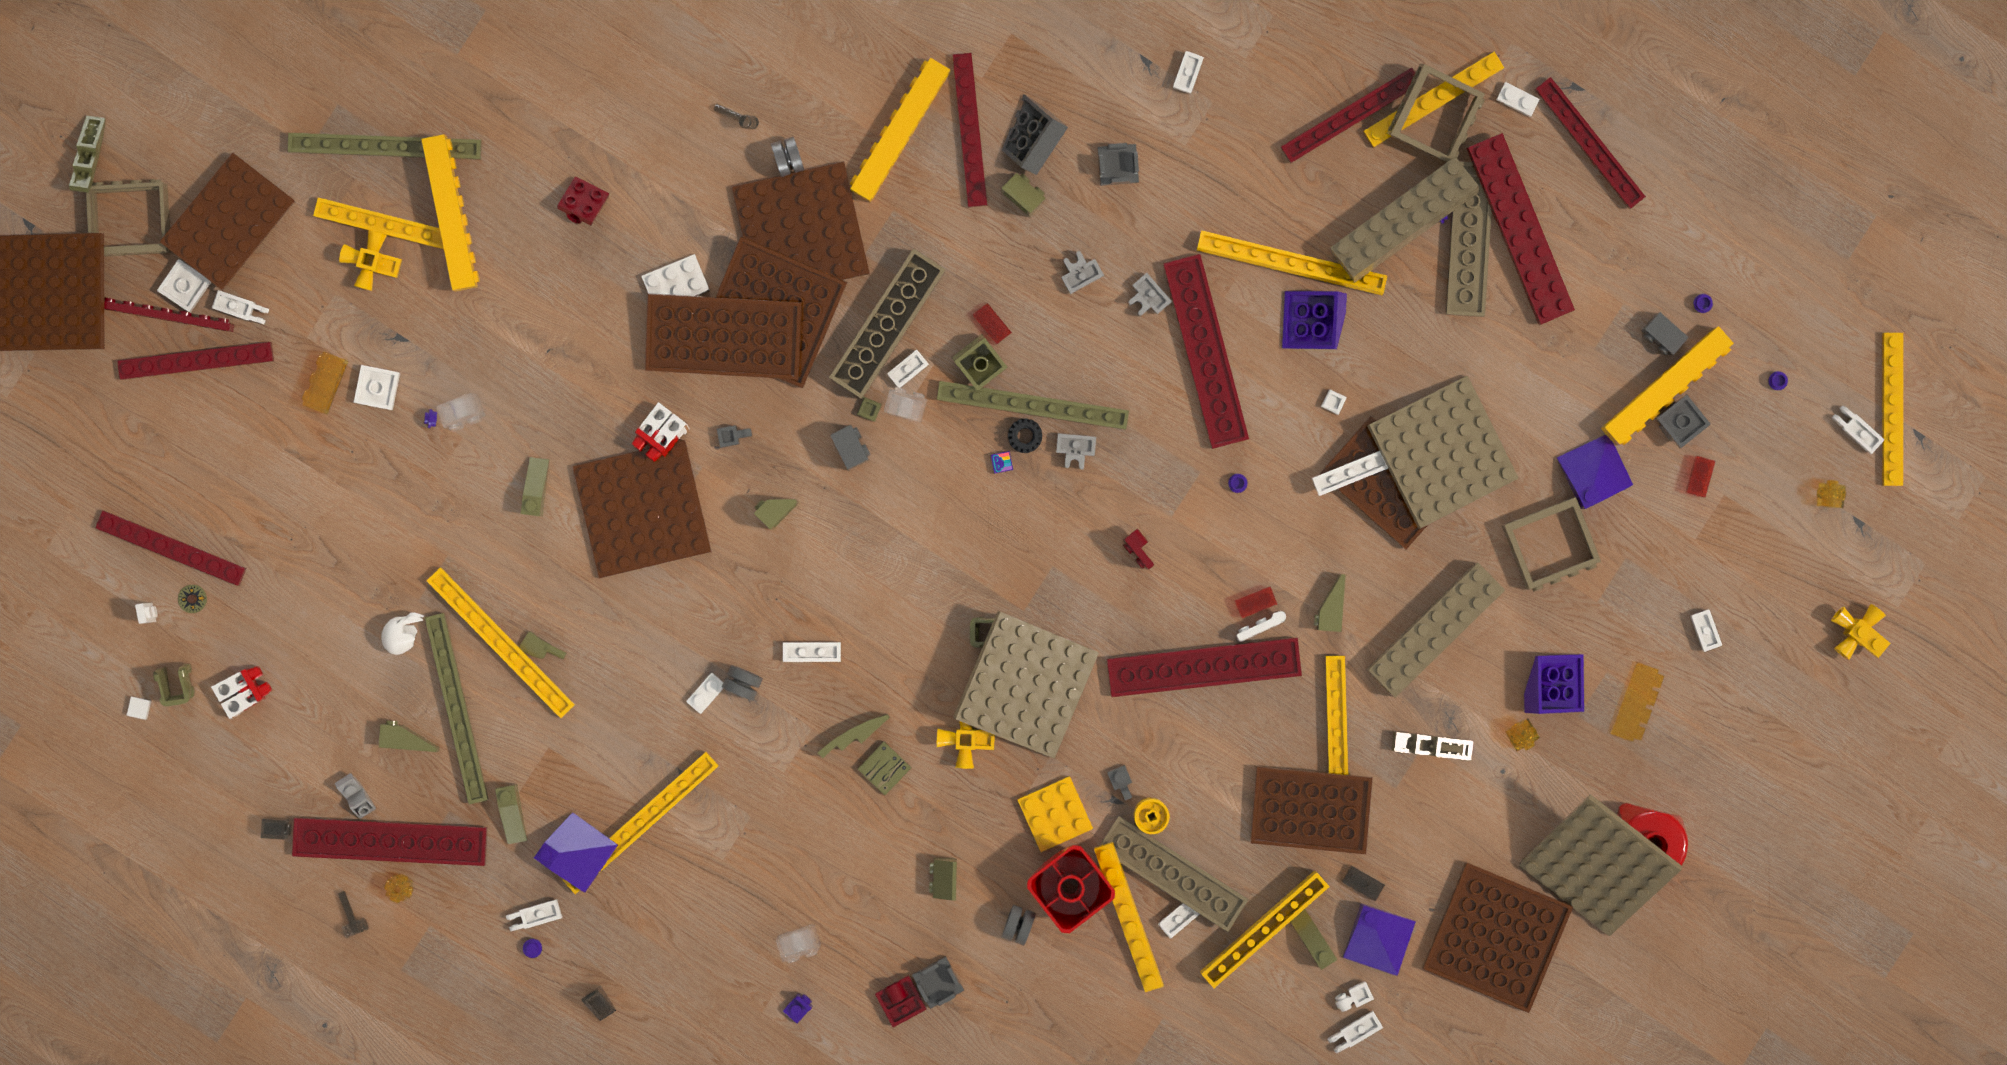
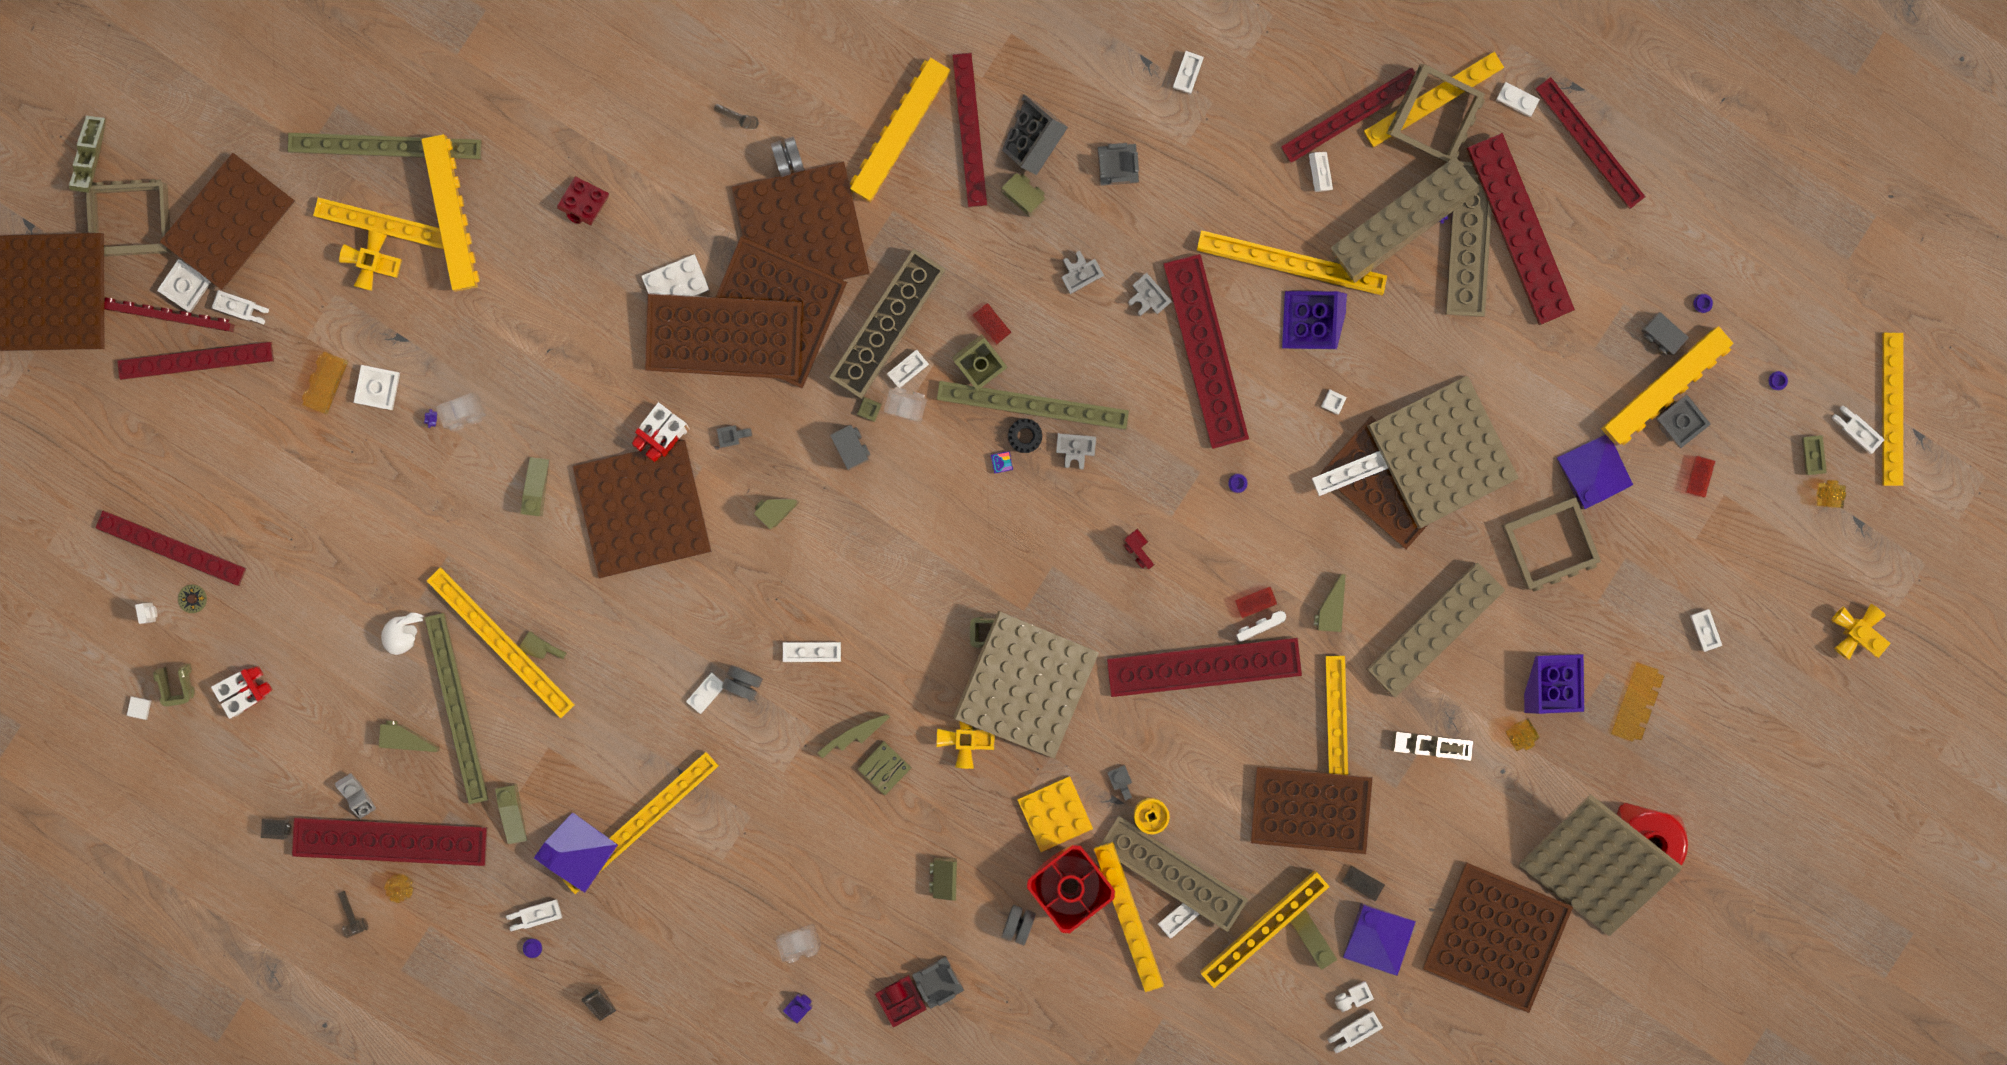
none -> white plate [1309,152,1333,192]
none -> olive plate [1802,435,1827,475]

